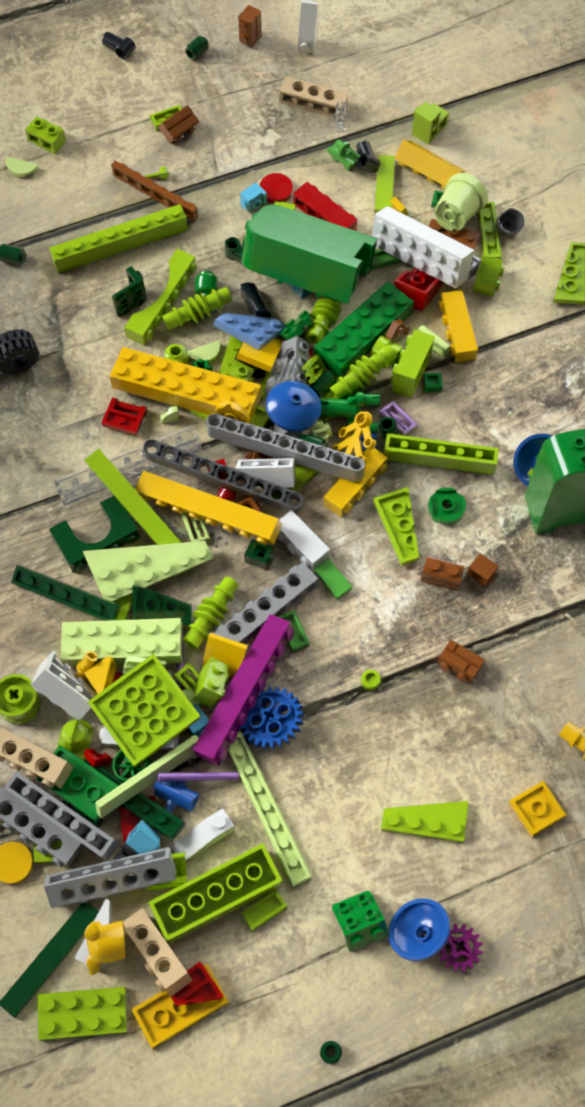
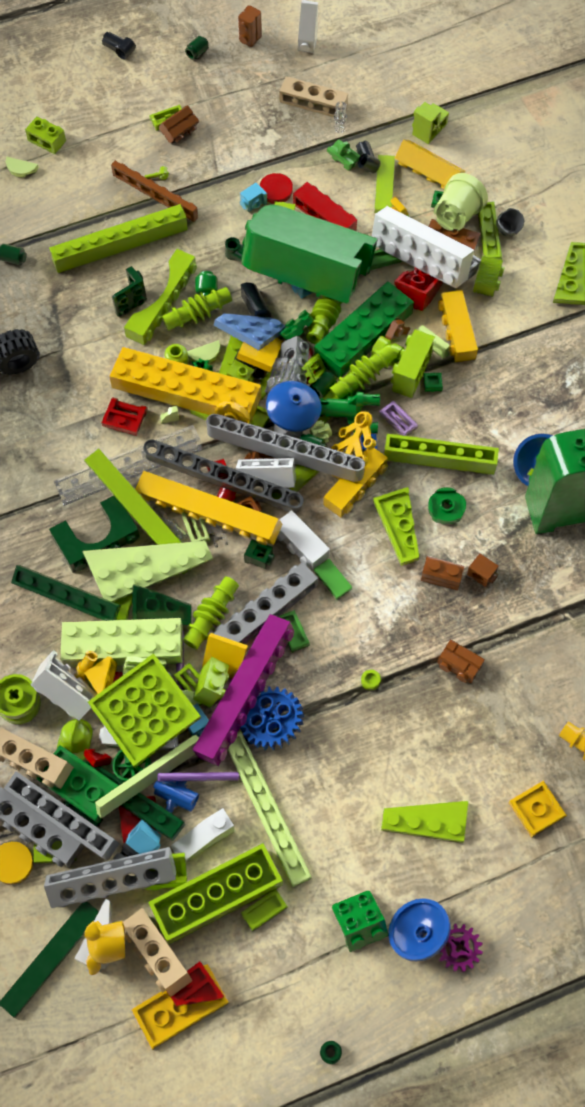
lime plate [38,986,127,1041] -> none
dark green brick [378,417,398,440] -> none

